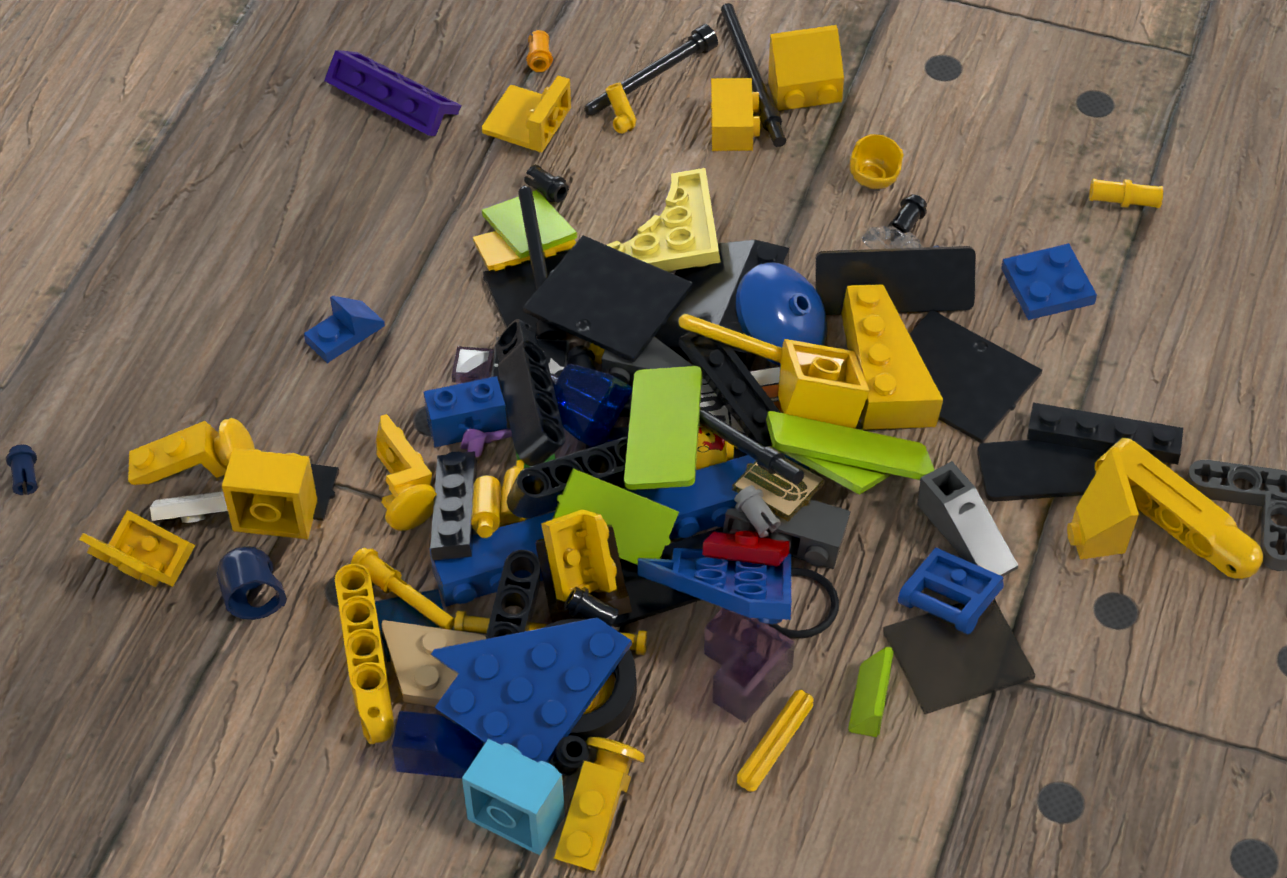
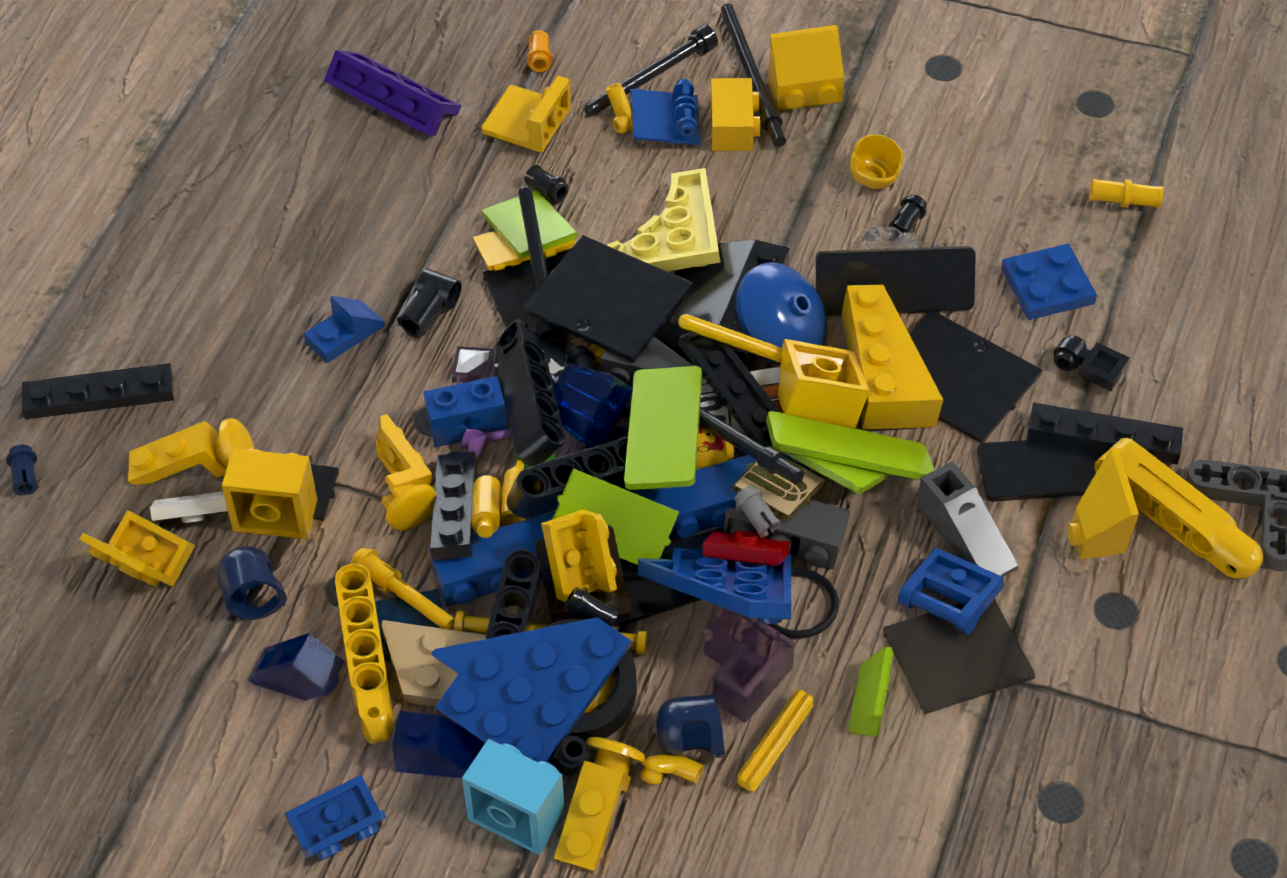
none -> black plate [22,363,174,420]
none -> clear blue slope [248,633,345,701]
none -> blue bracket [284,775,386,862]
none -> black piece [397,268,462,338]
none -> blue hinge [631,79,701,145]
none -> yellow arm [640,753,704,785]
none -> dark blue helmet [656,694,725,758]
none -> black plate [1053,335,1130,391]

